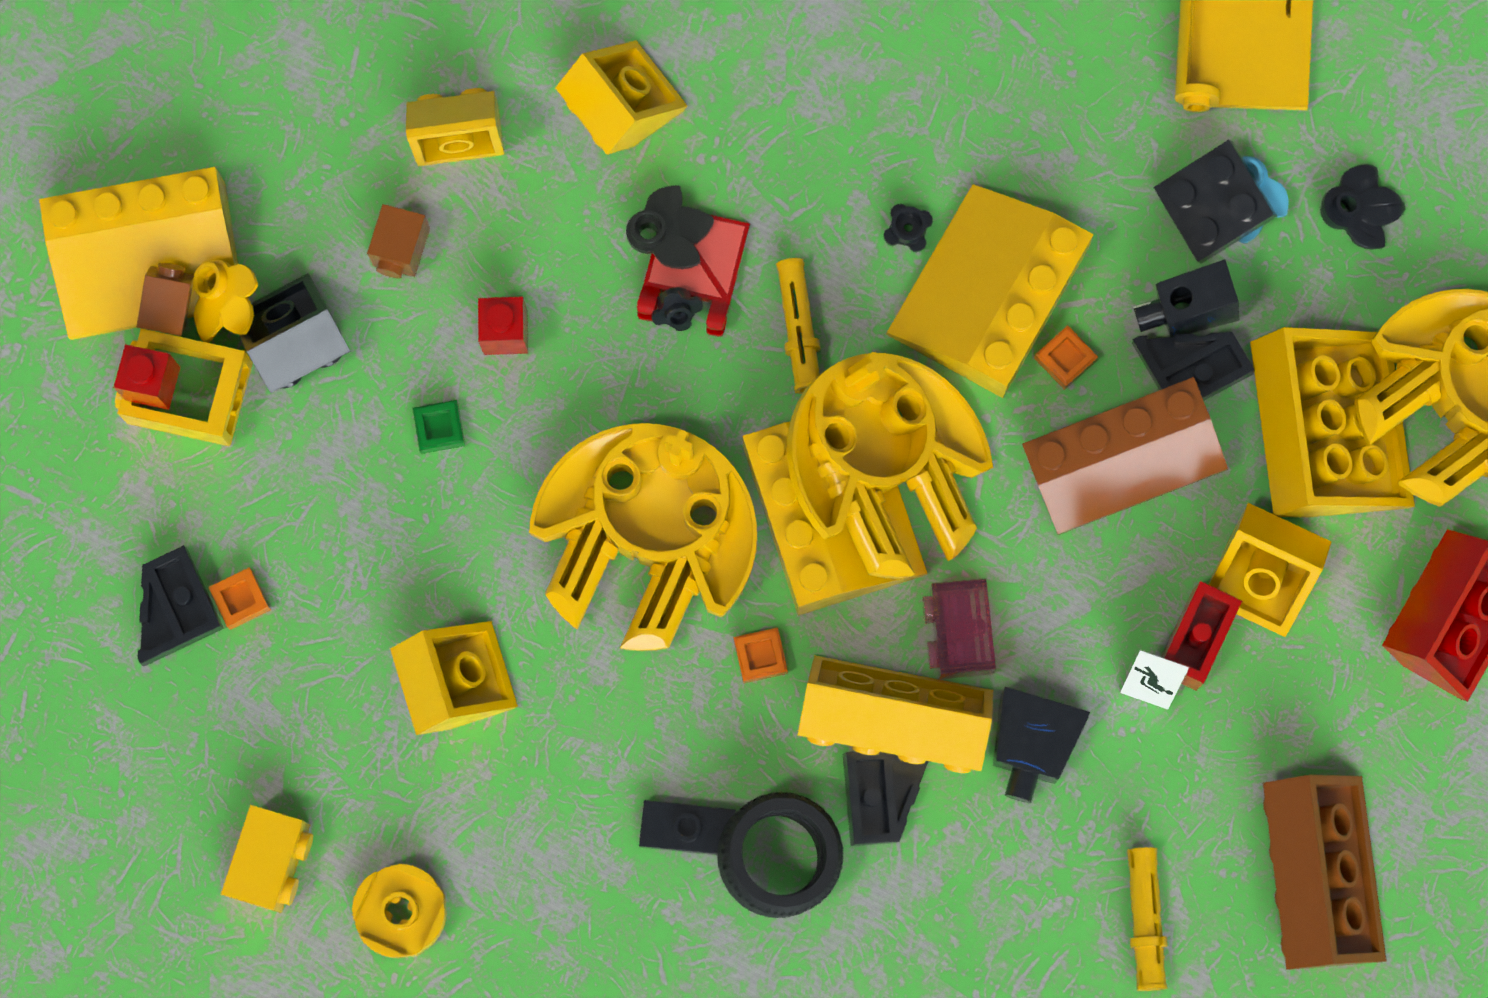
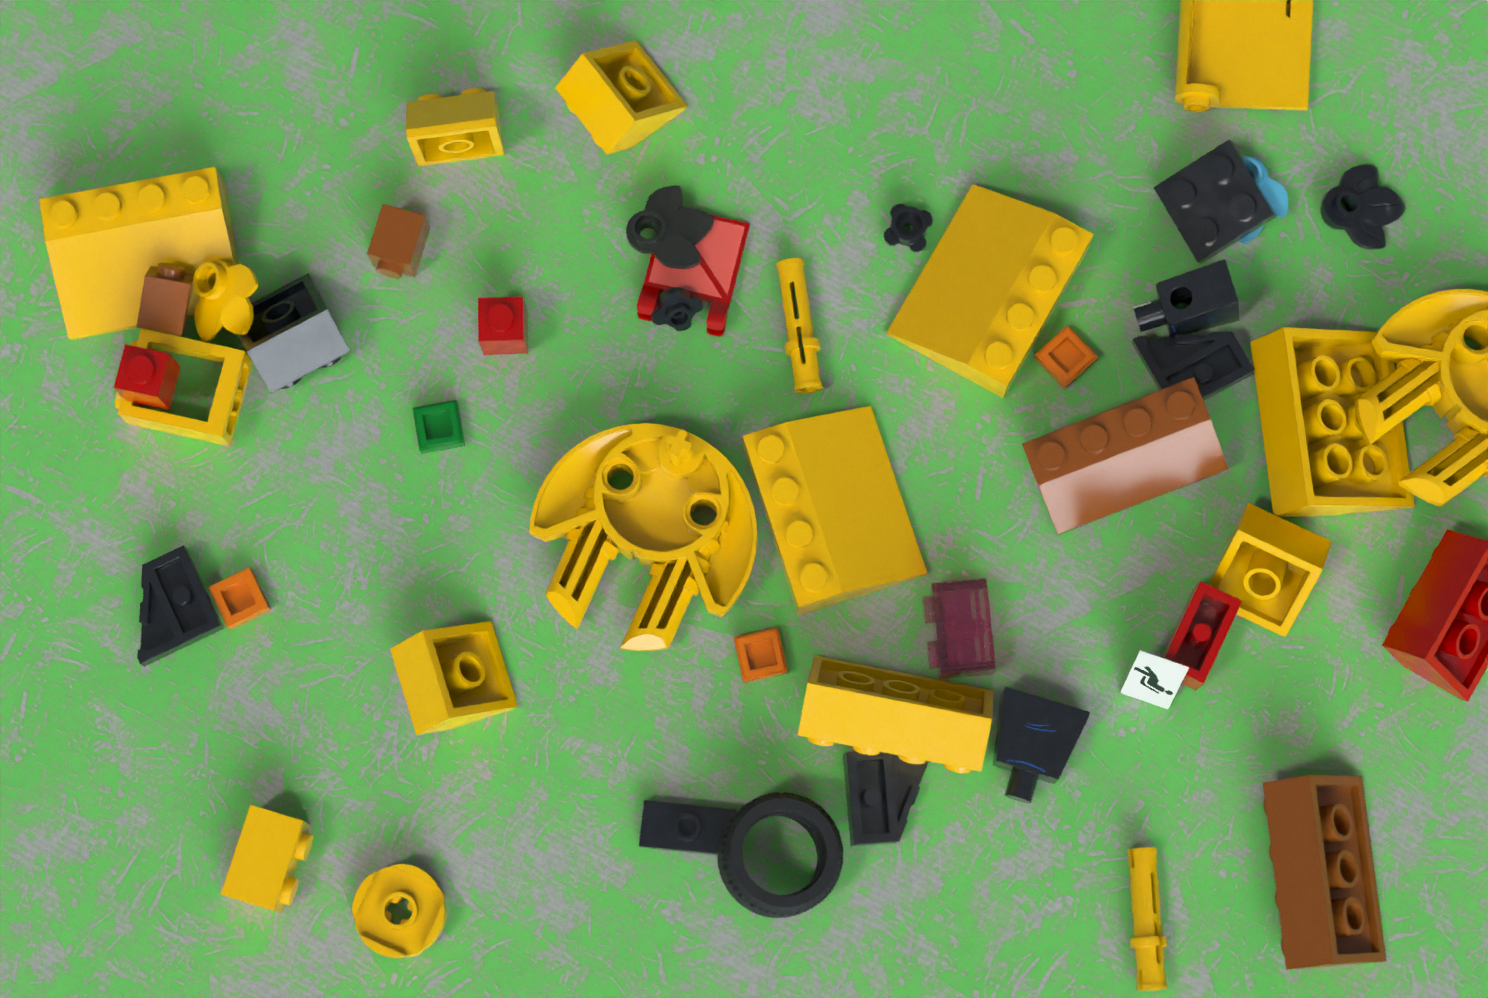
yellow piece [787,352,993,579] -> none

